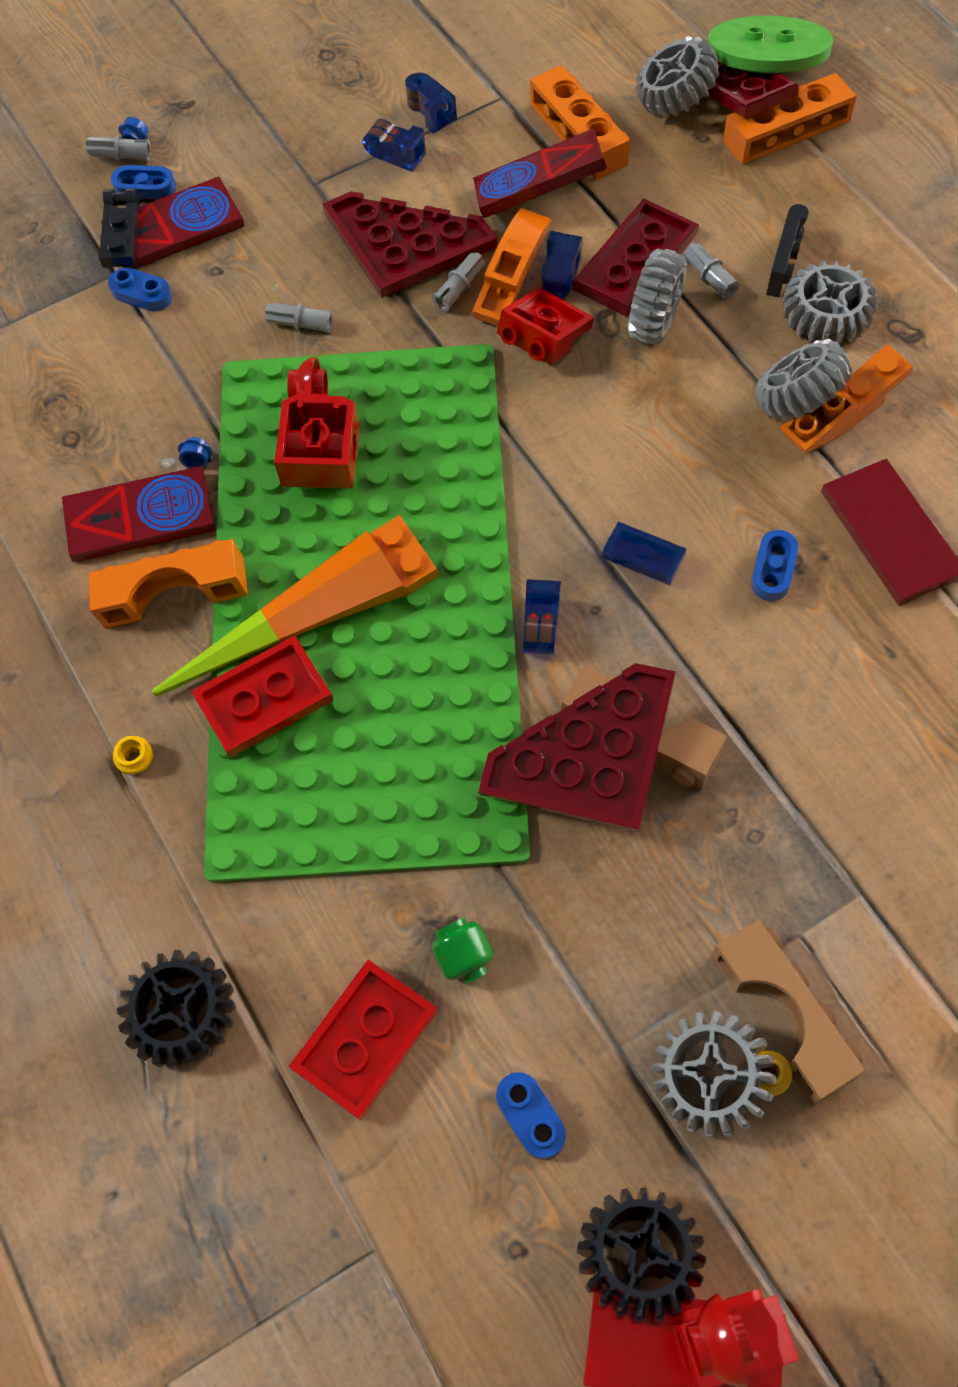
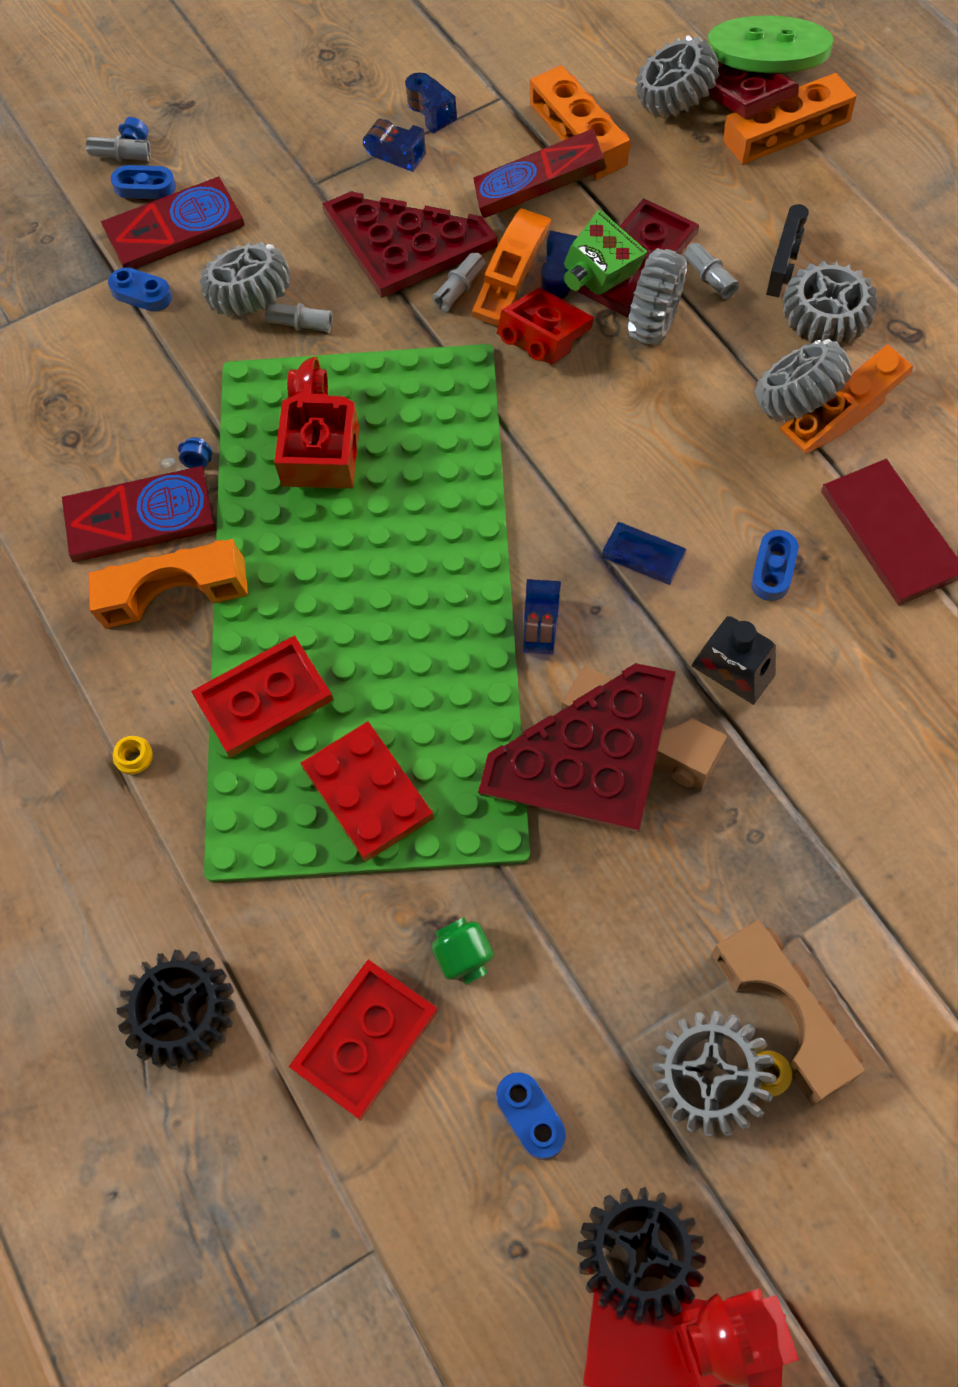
black plate [99,188,140,268] -> none
orange plate [152,515,439,696] -> none
none -> light grey gear [199,242,291,317]
none -> red plate [300,721,434,863]
none -> bright green torso [564,210,647,295]
none -> black torso [692,616,776,705]

